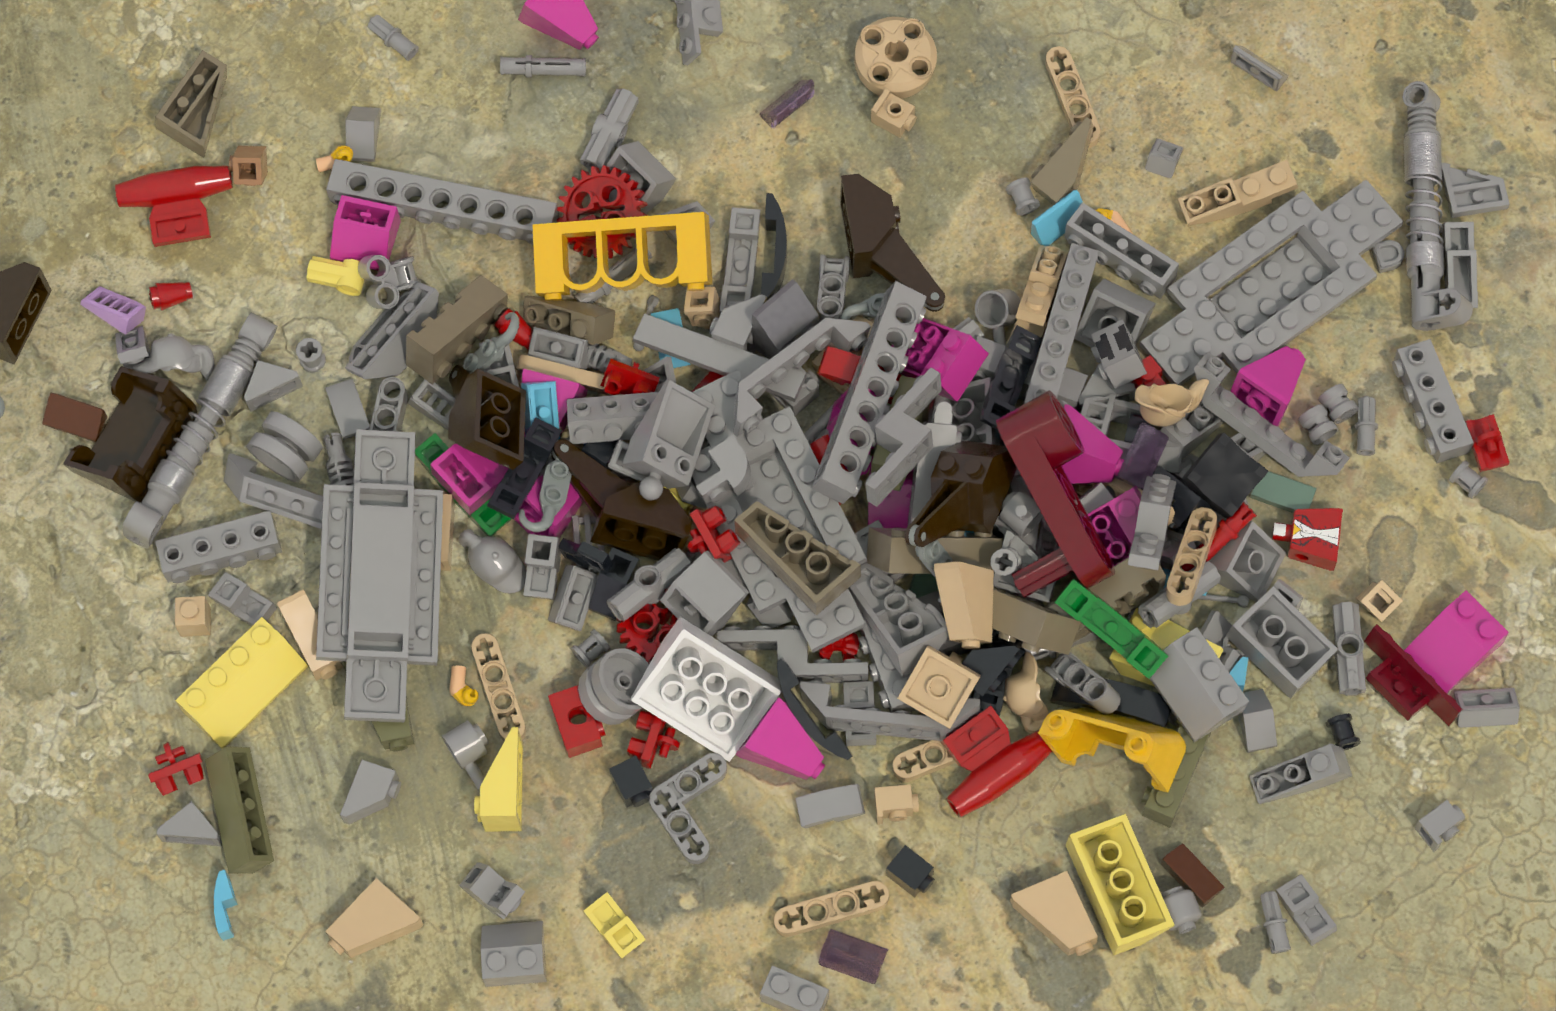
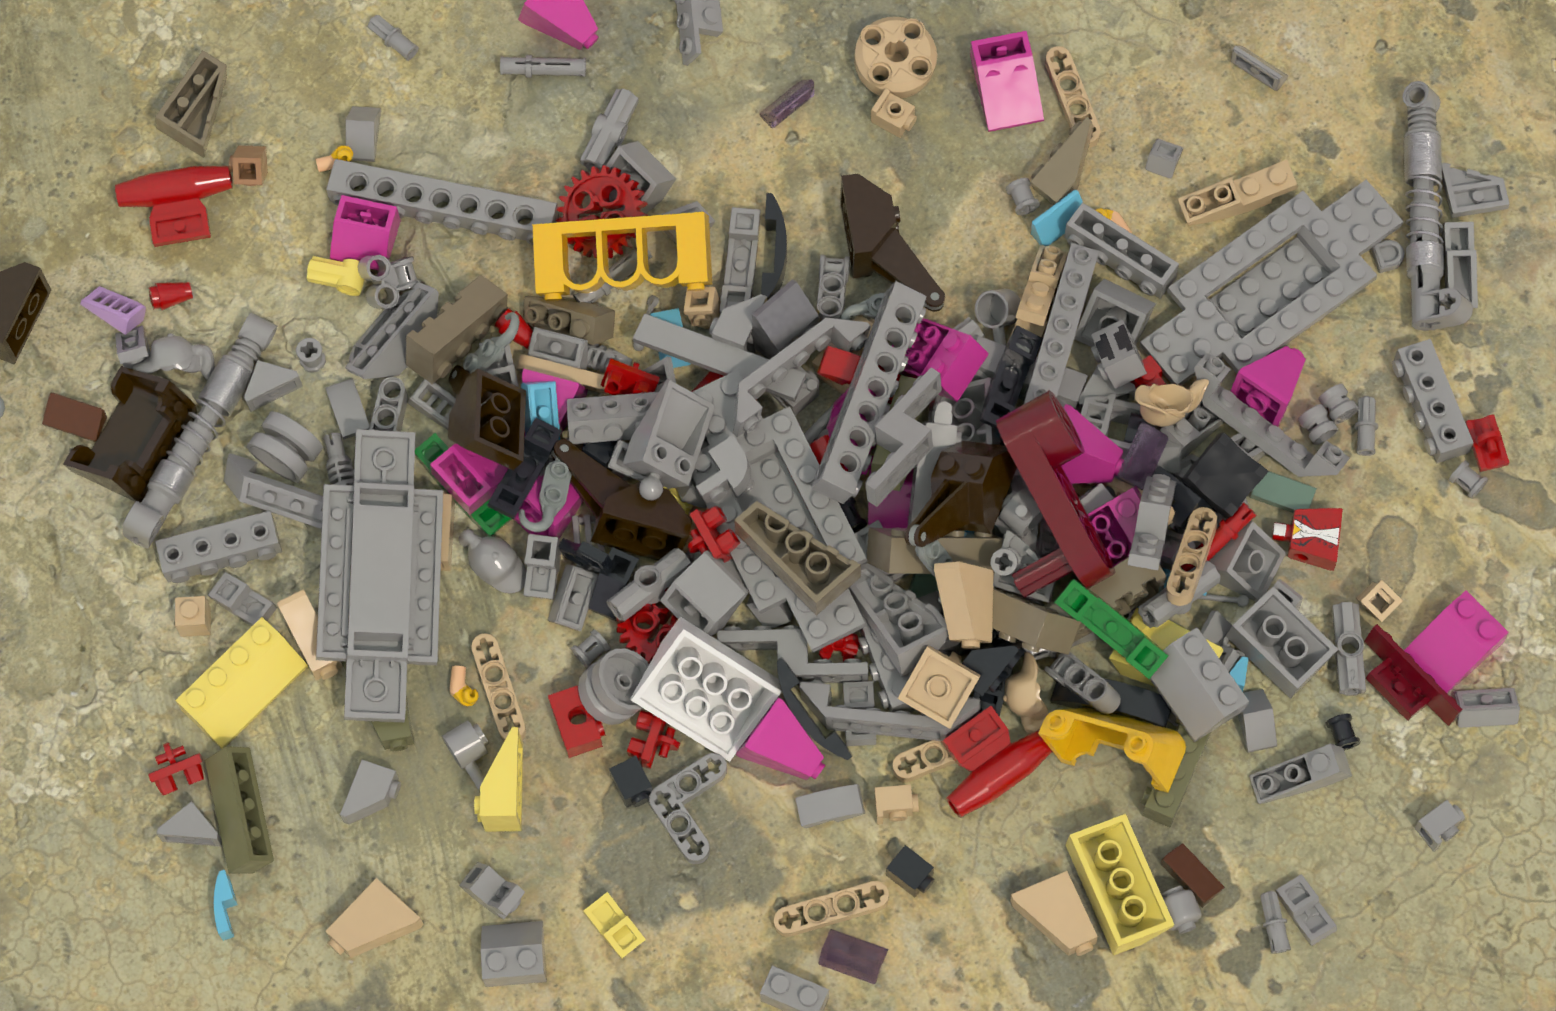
none -> black bush [838,497,867,534]
none -> slope [970,31,1044,132]

